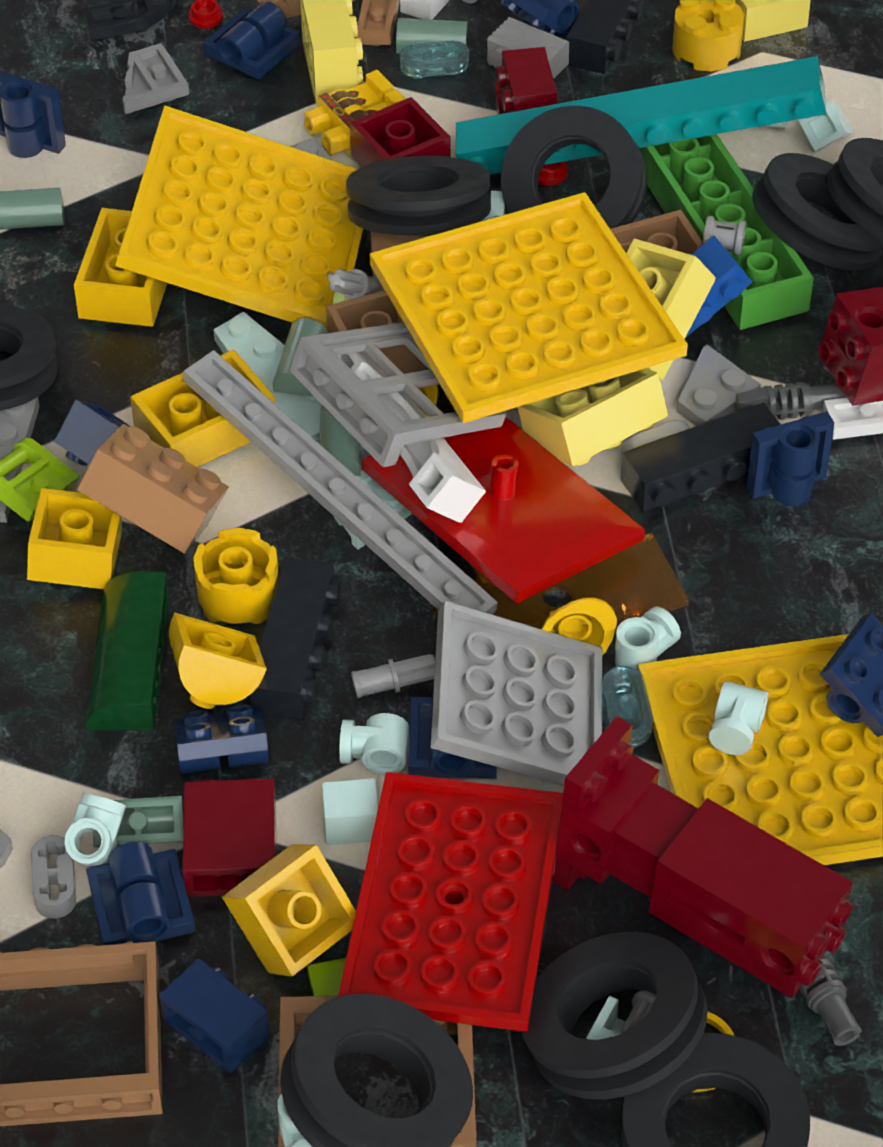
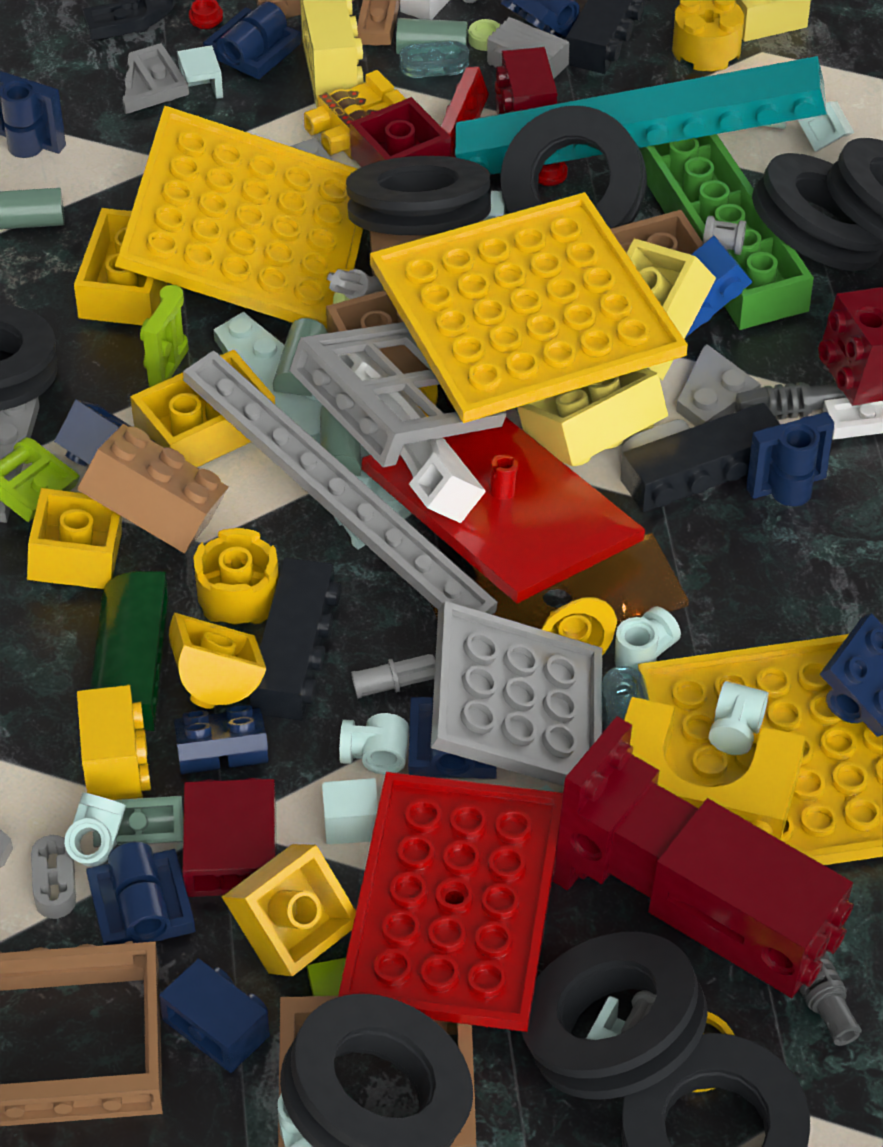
none -> yellow brick [77,685,151,800]
none -> lime plate [140,285,189,387]
none -> light aqua panel [177,45,223,99]
none -> red plate [441,67,489,158]
none -> yellowish green tile [468,19,500,51]
none -> yellow arch [624,697,806,840]

